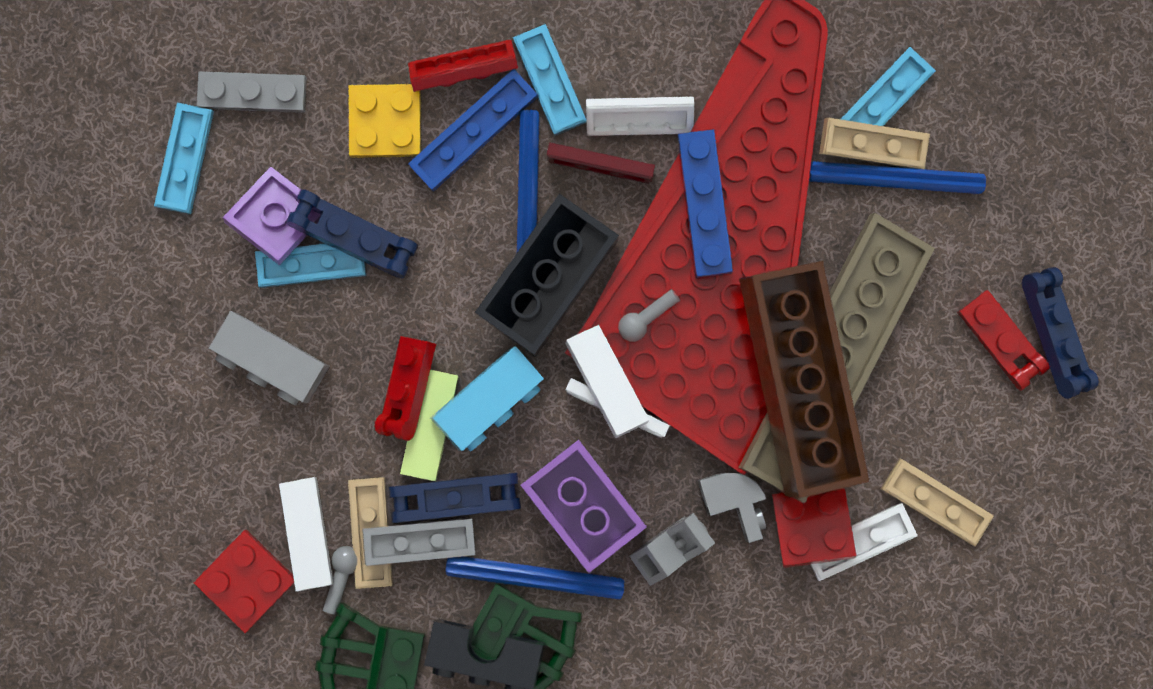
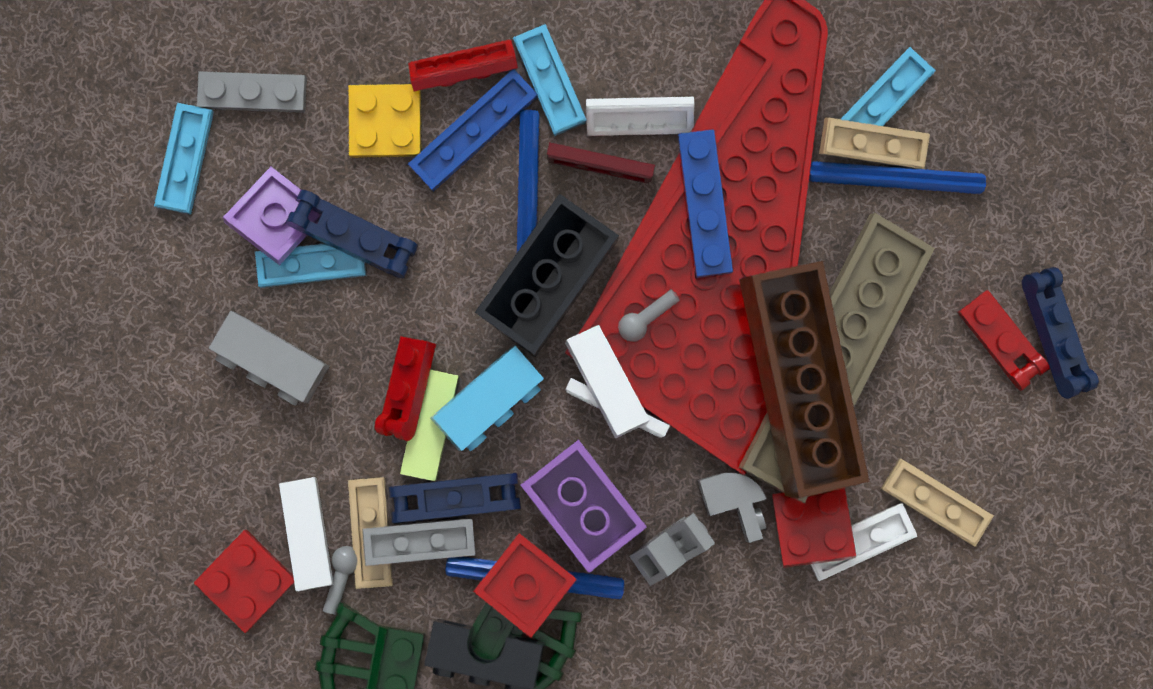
none -> red plate [473,533,577,638]

